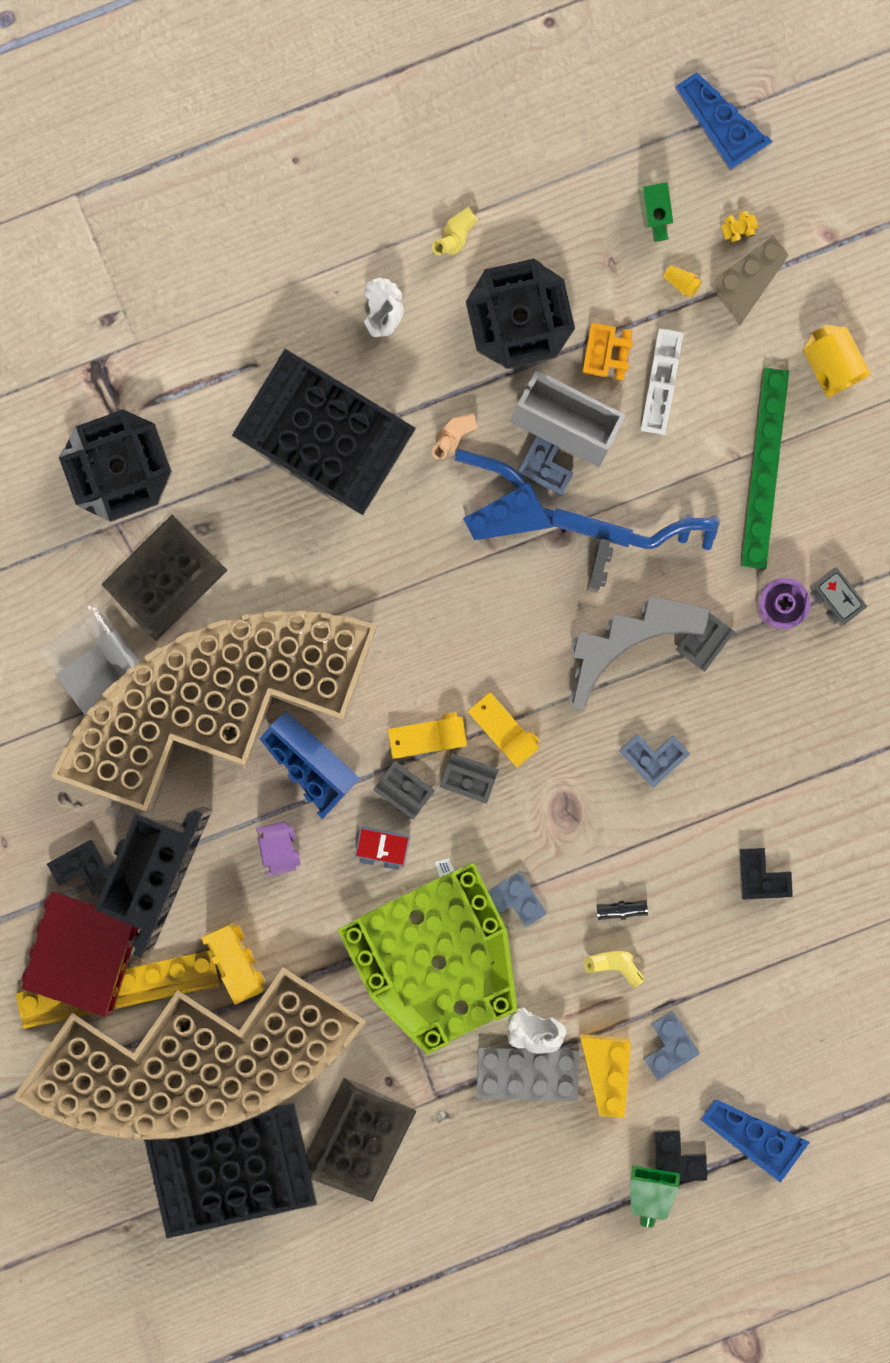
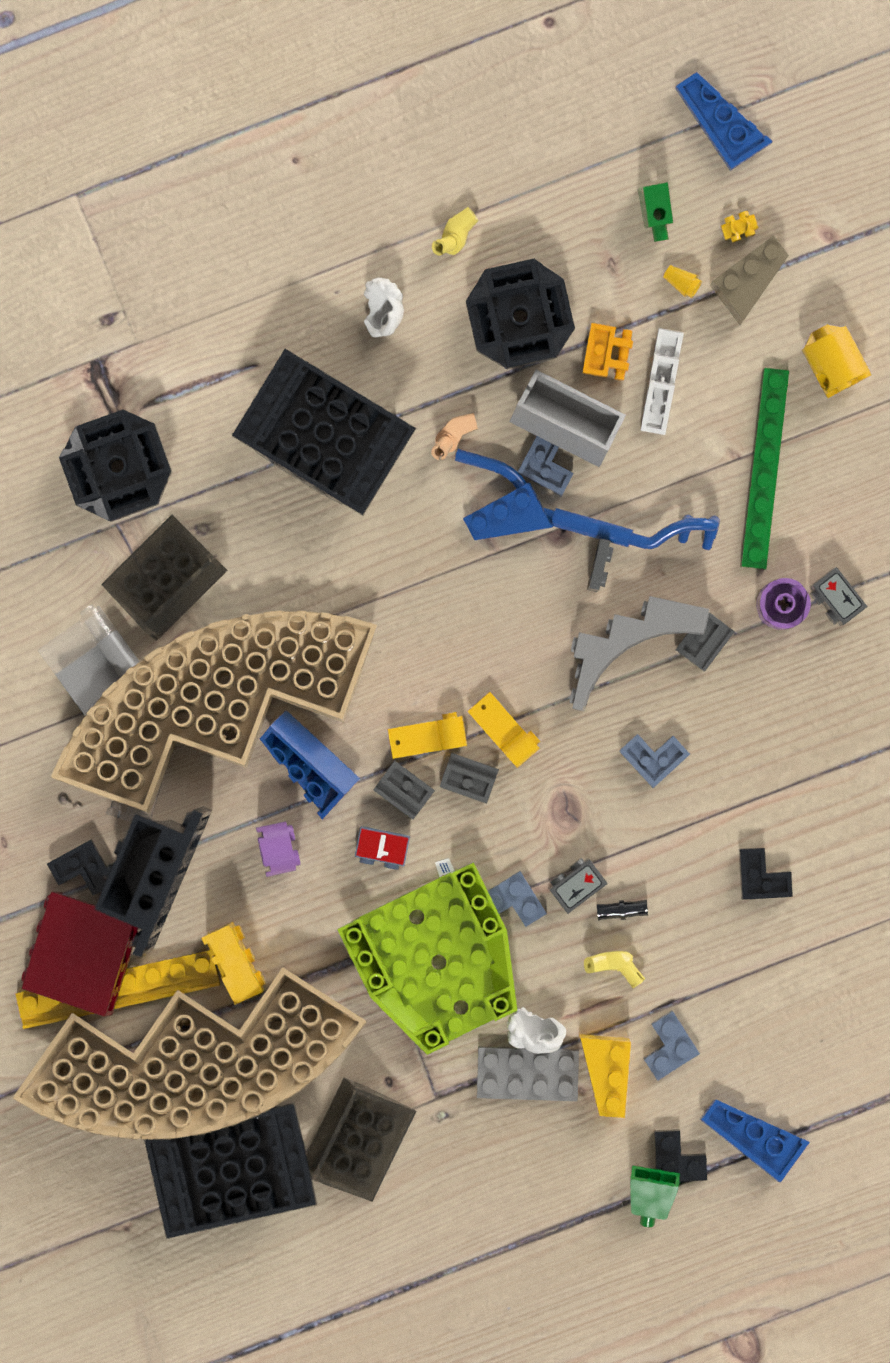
none -> brick [548,858,608,914]

